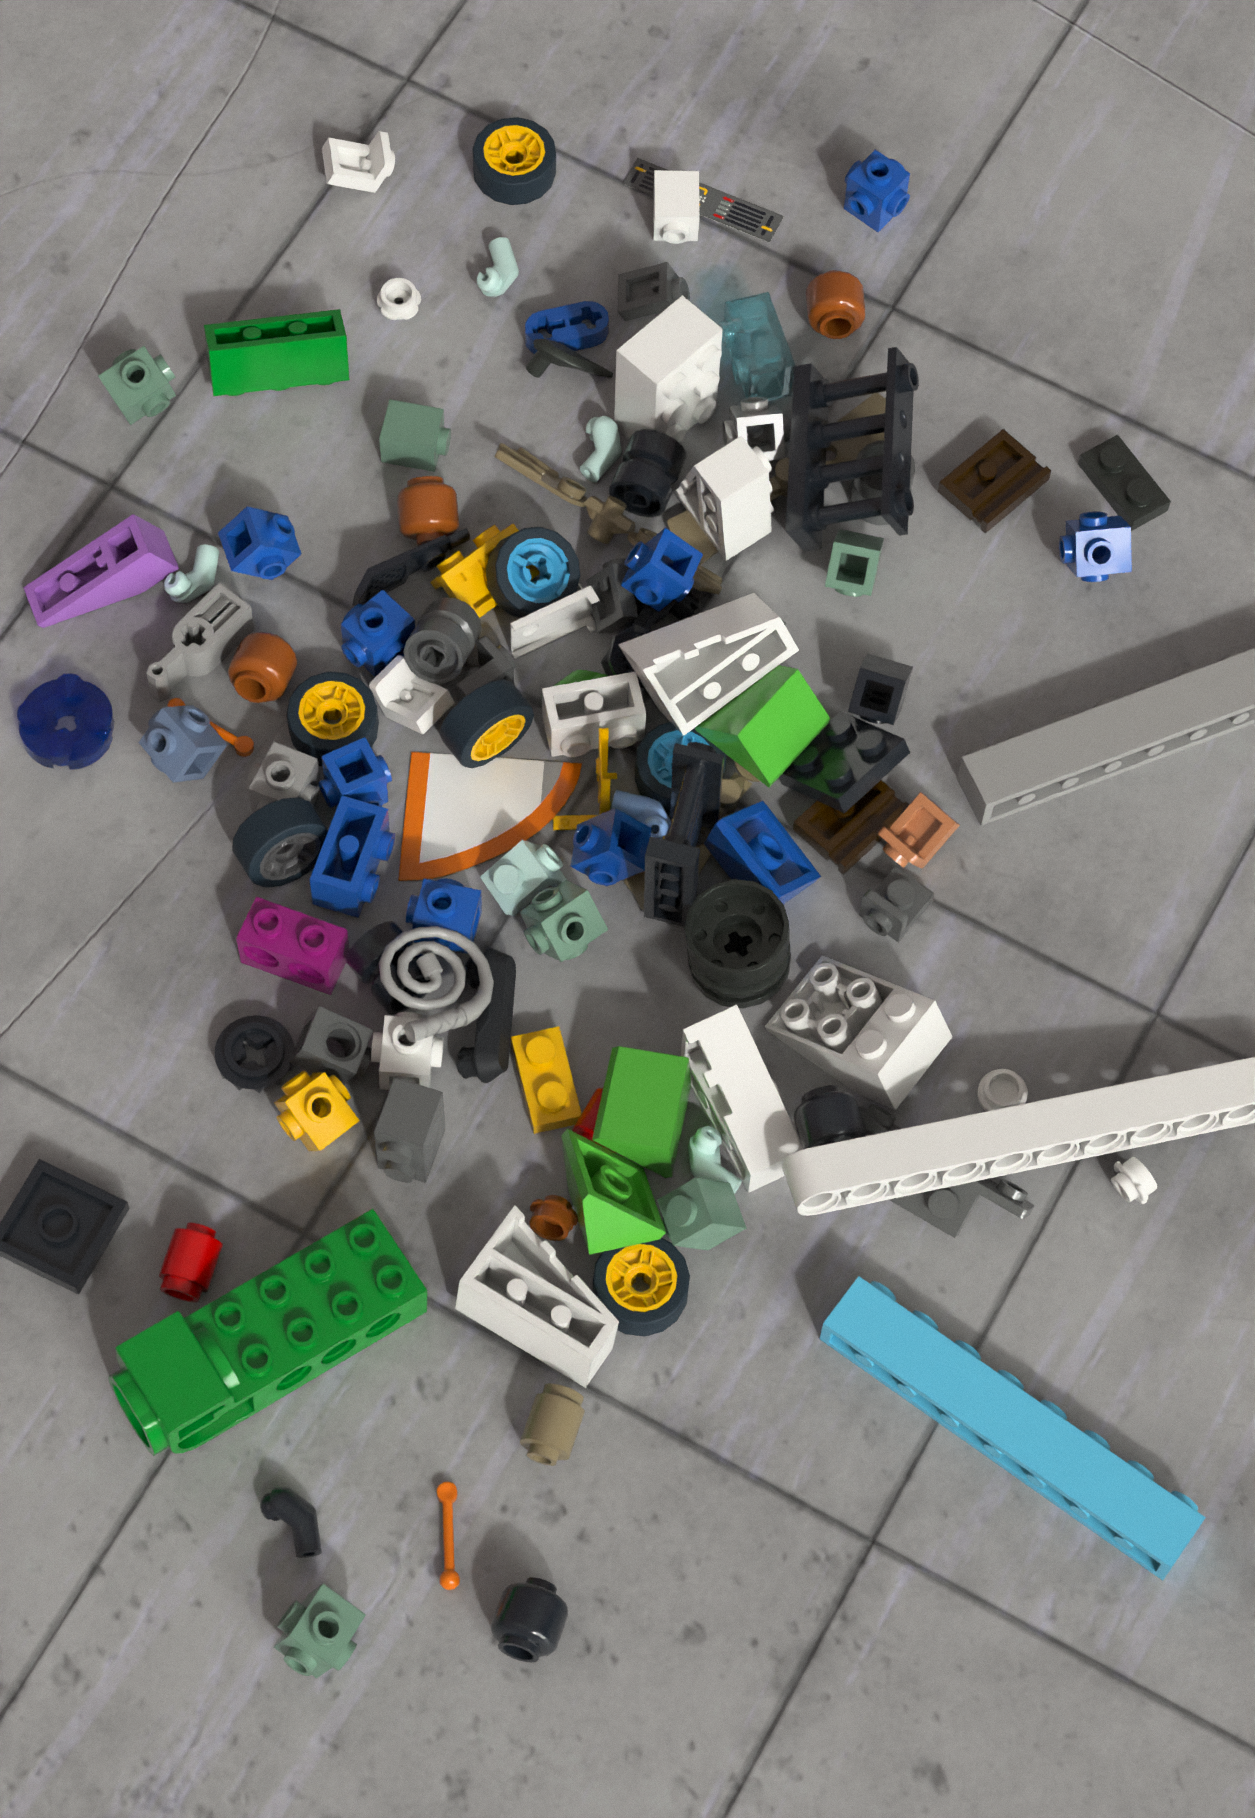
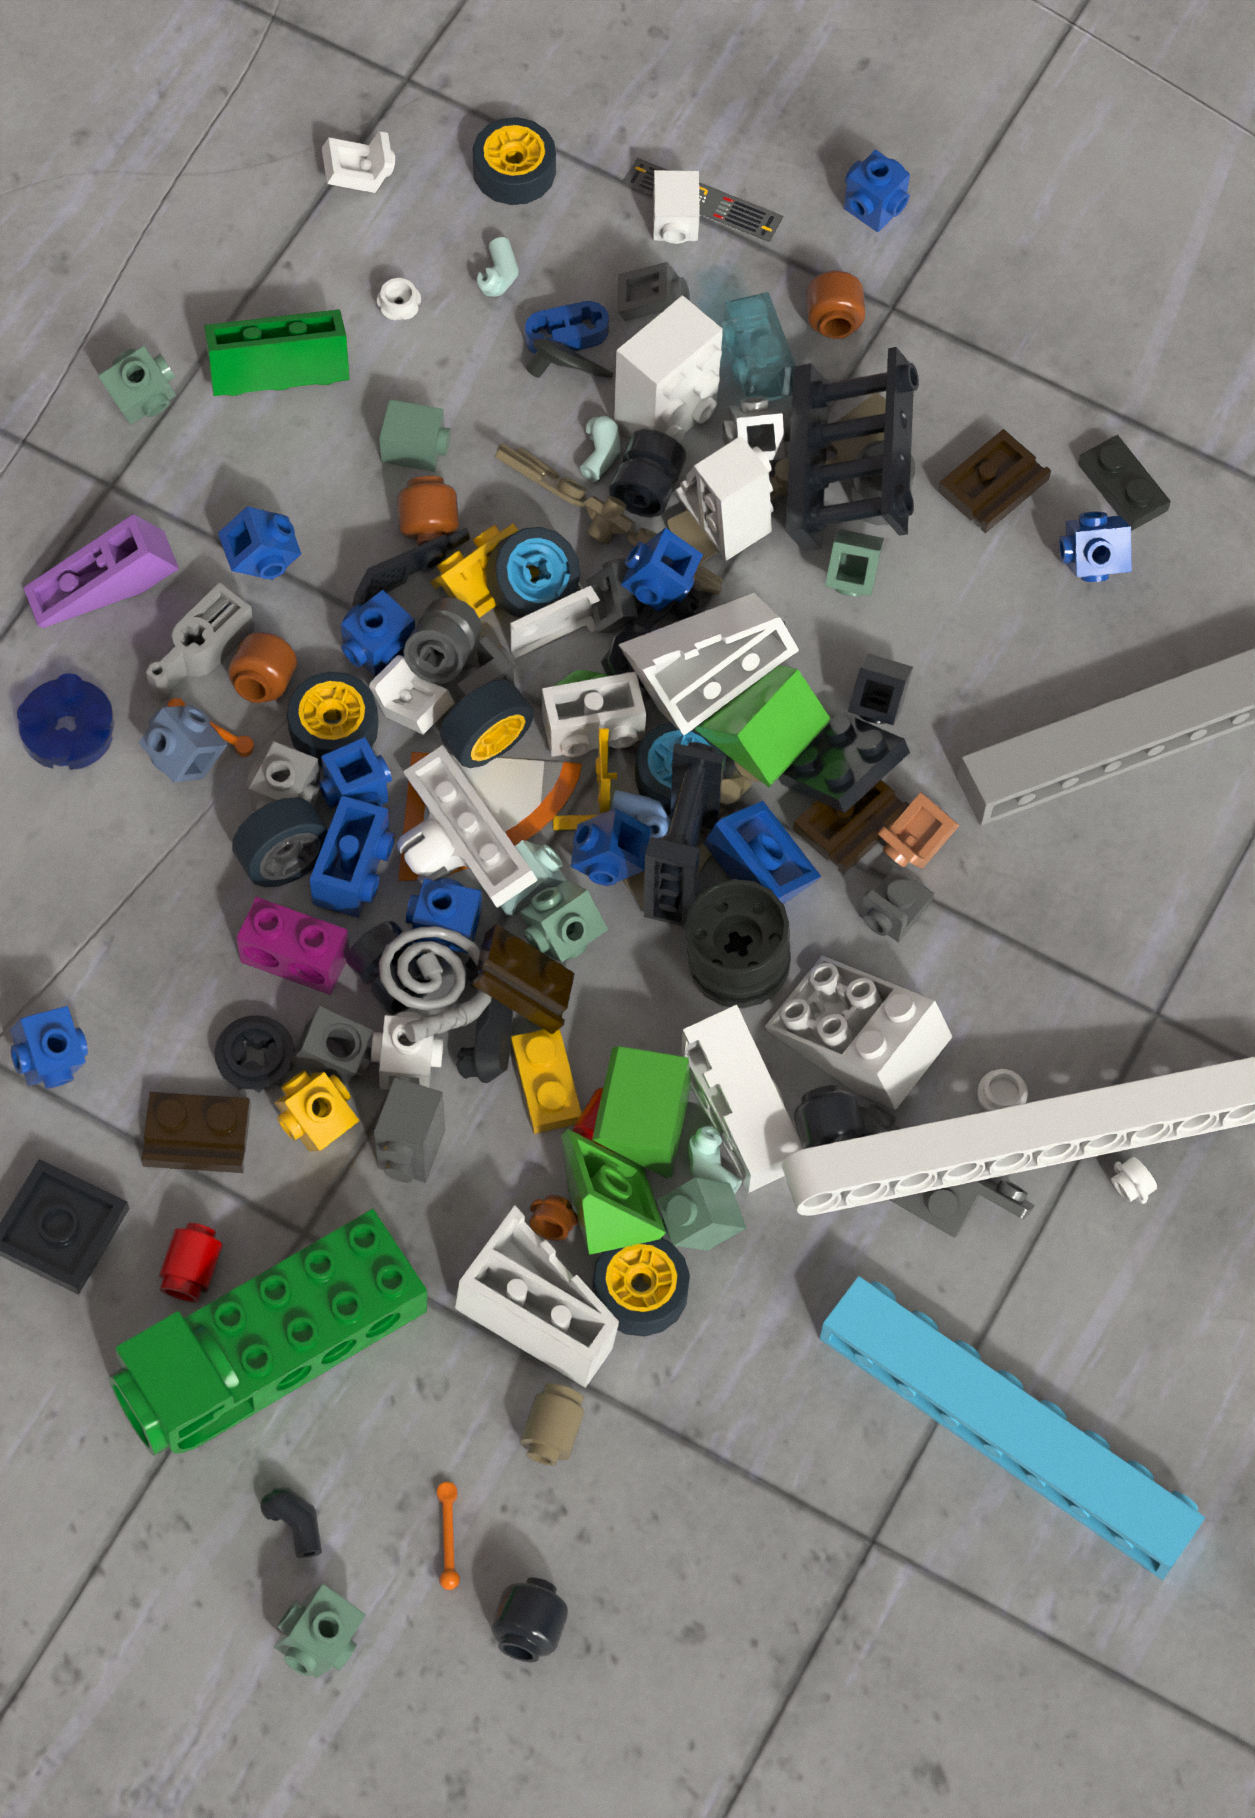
light aqua arm [164,544,219,603] -> none
none -> blue brick [10,1006,88,1089]
none -> dark brown plate [141,1092,251,1173]
none -> white plate [397,745,537,907]
none -> dark brown plate [473,924,575,1034]

